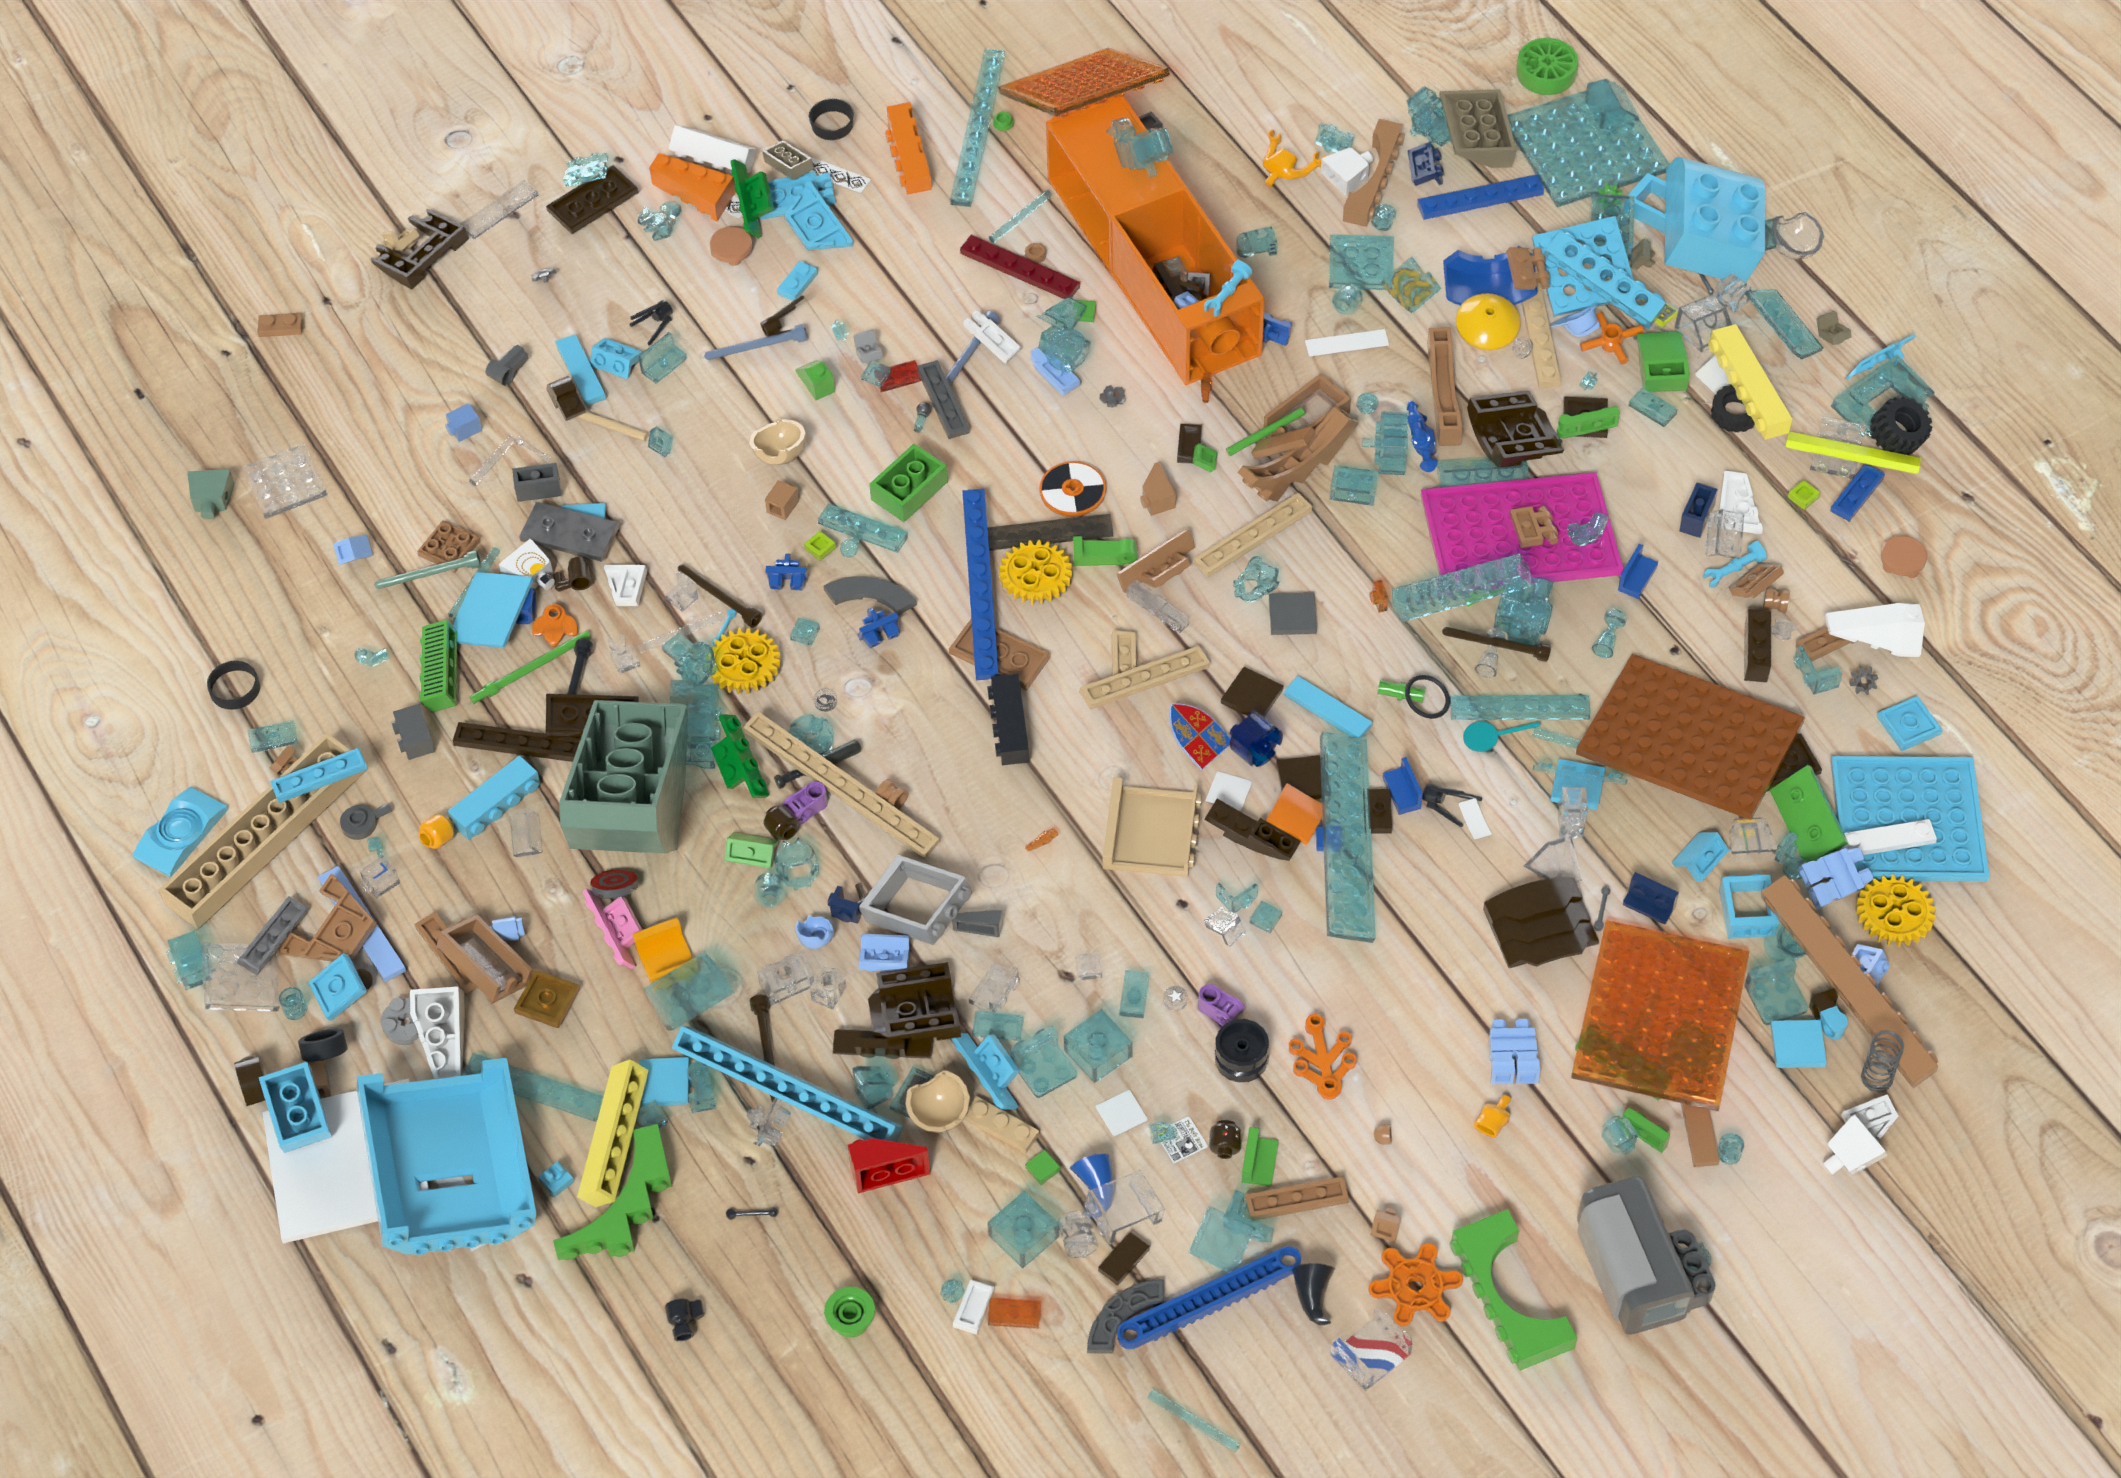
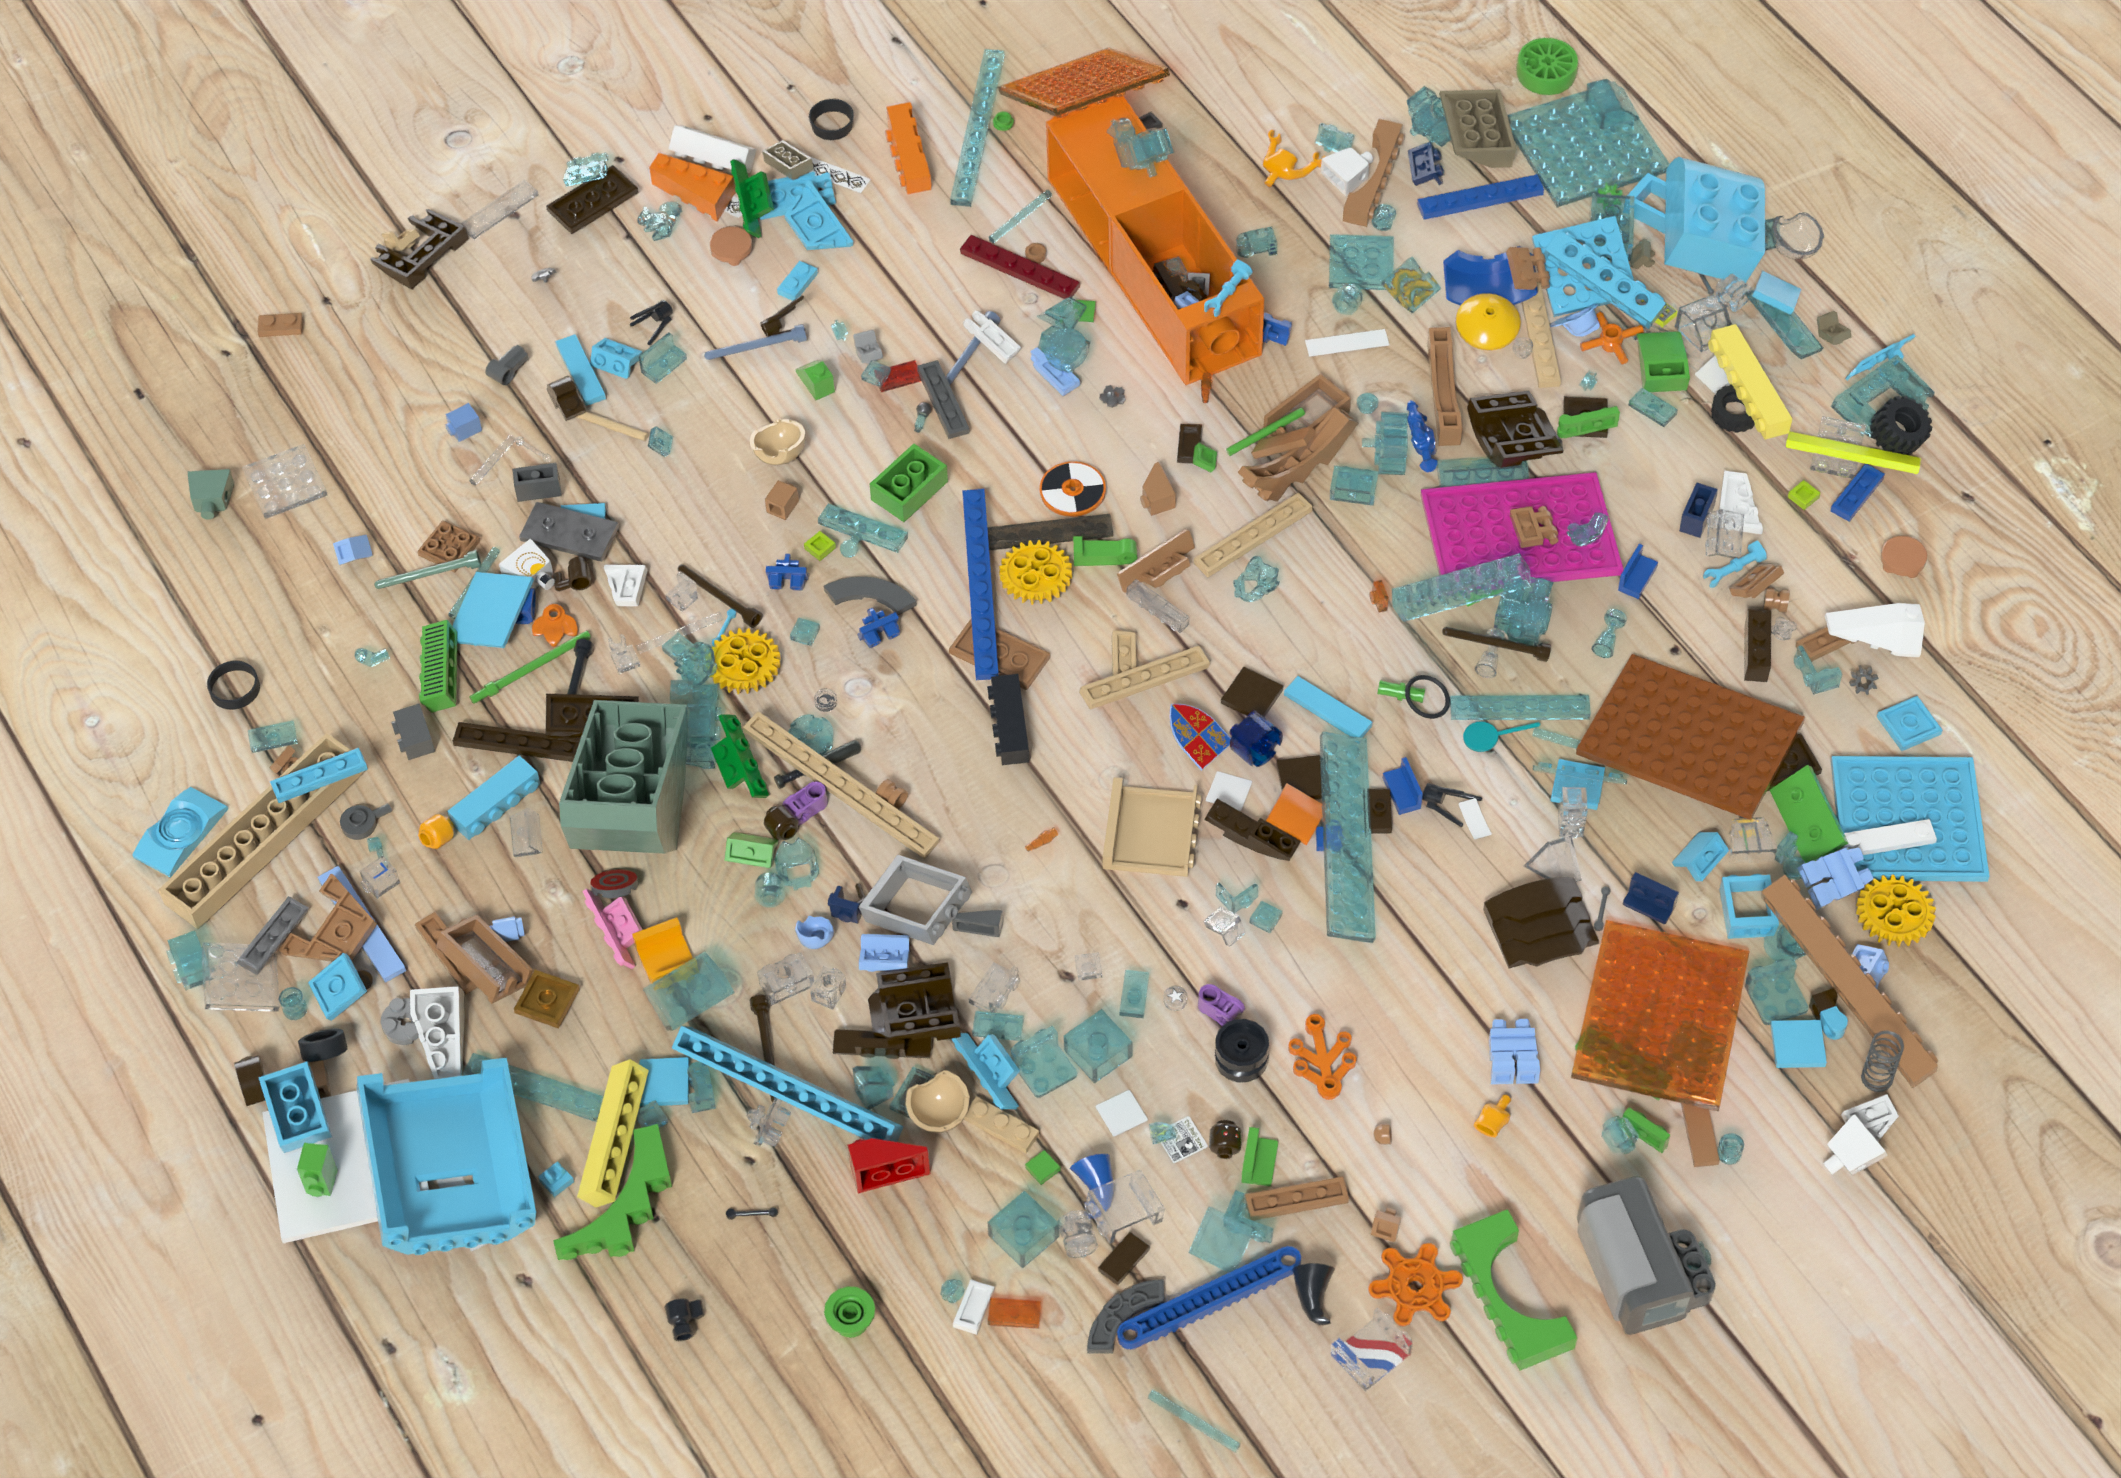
dark grey tile [1269,593,1317,635] -> none
none -> bright green brick [297,1143,338,1197]
none -> medium azure tile [1752,271,1801,314]

